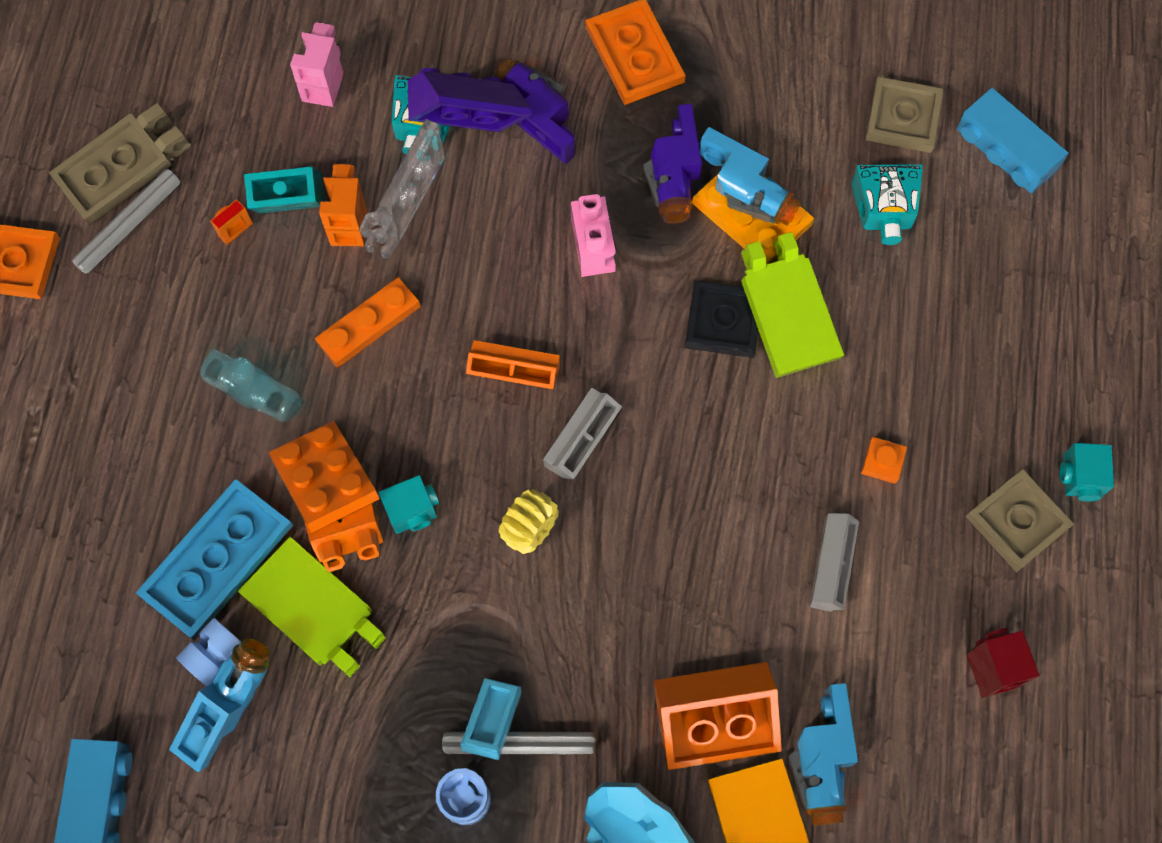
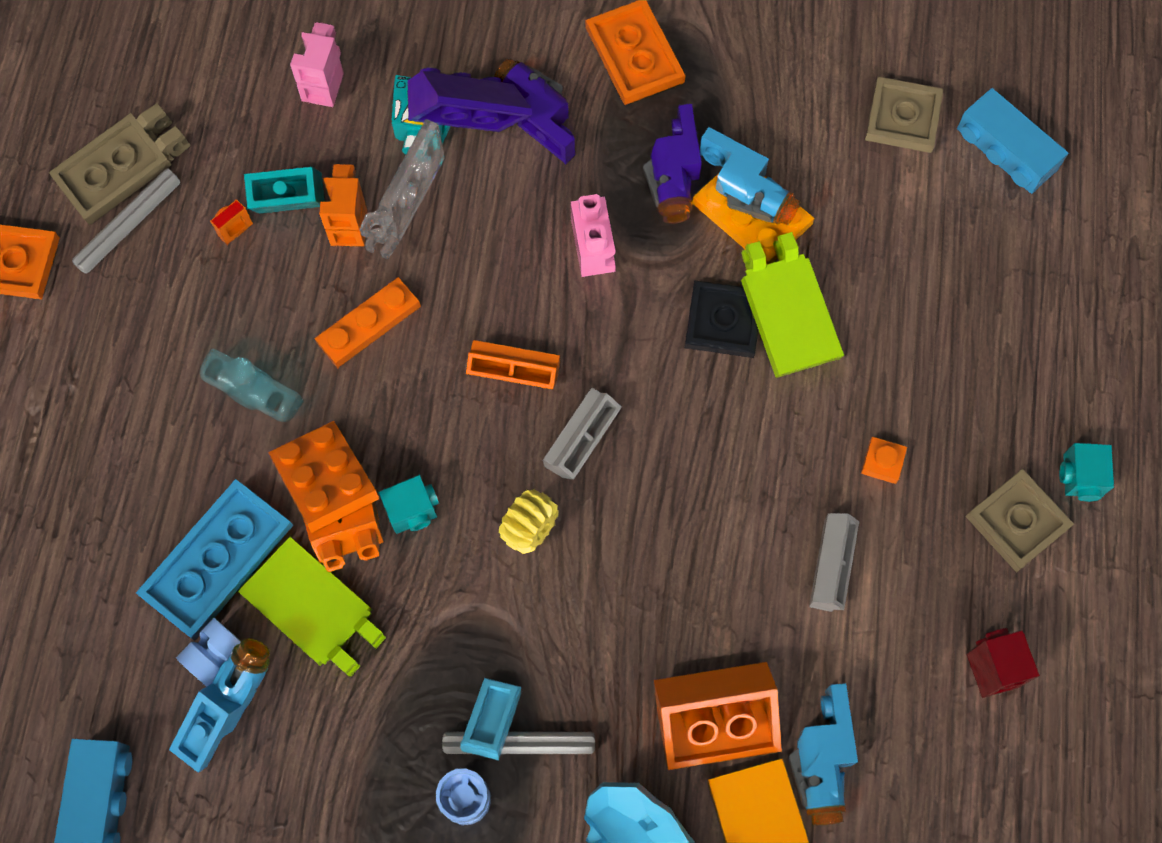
teal torso [851,165,923,245] -> none

